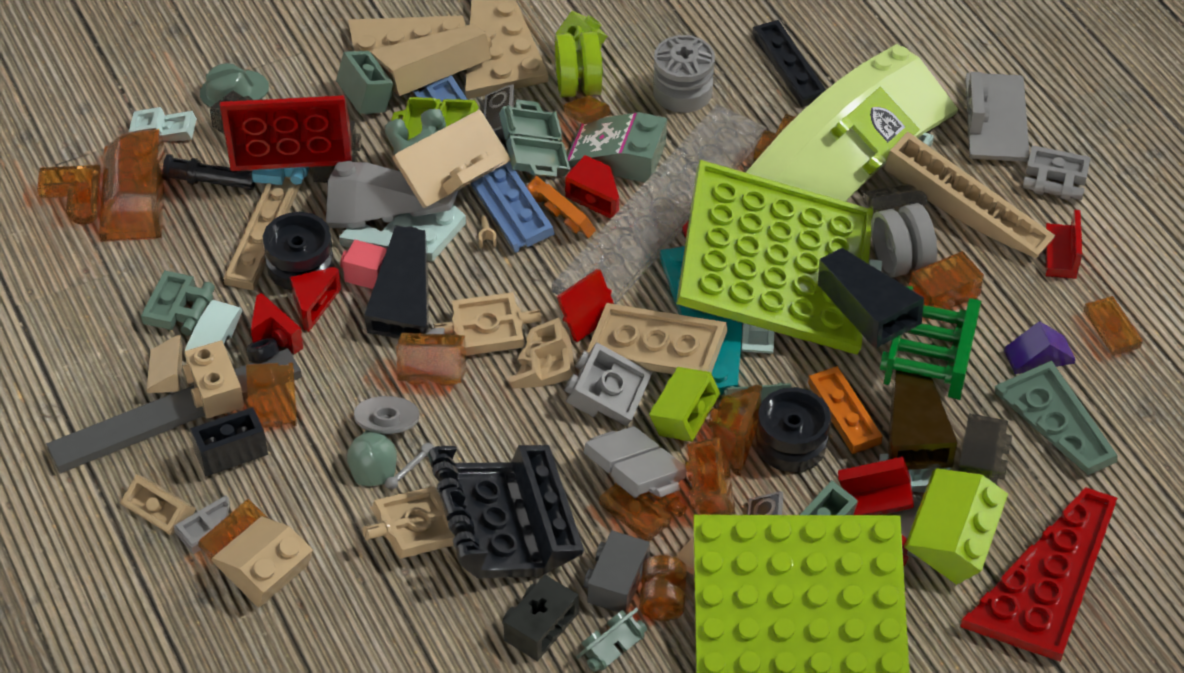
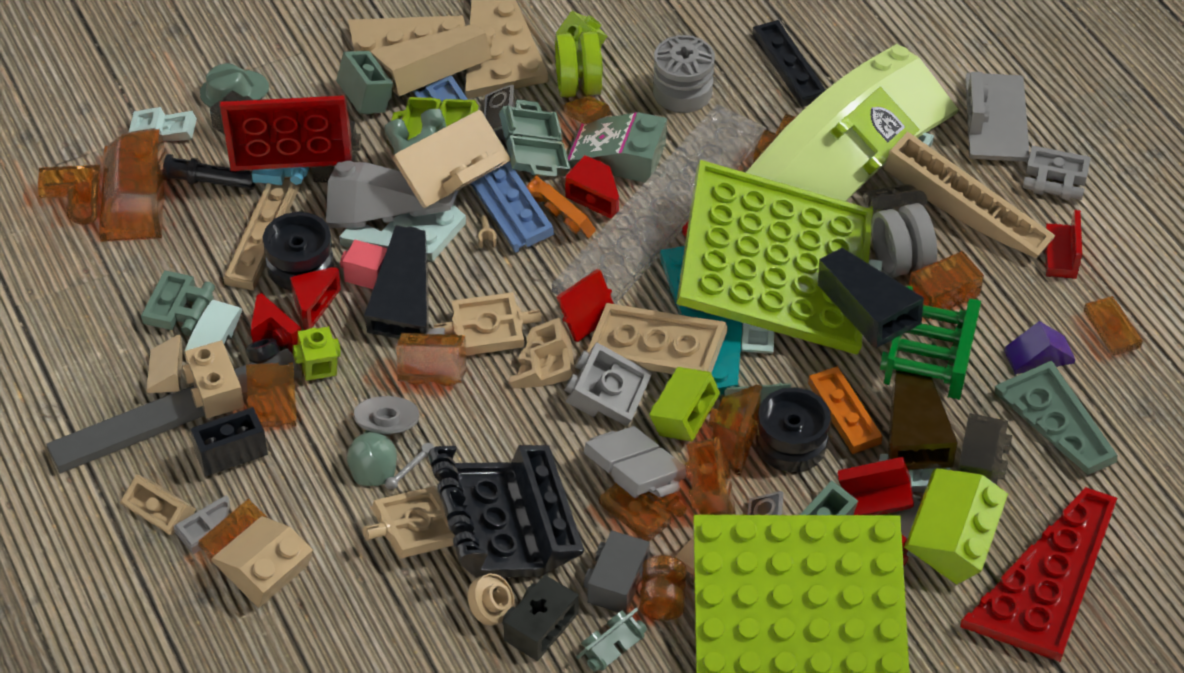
none -> lime brick [293,326,341,381]
none -> tan plate [468,573,515,626]

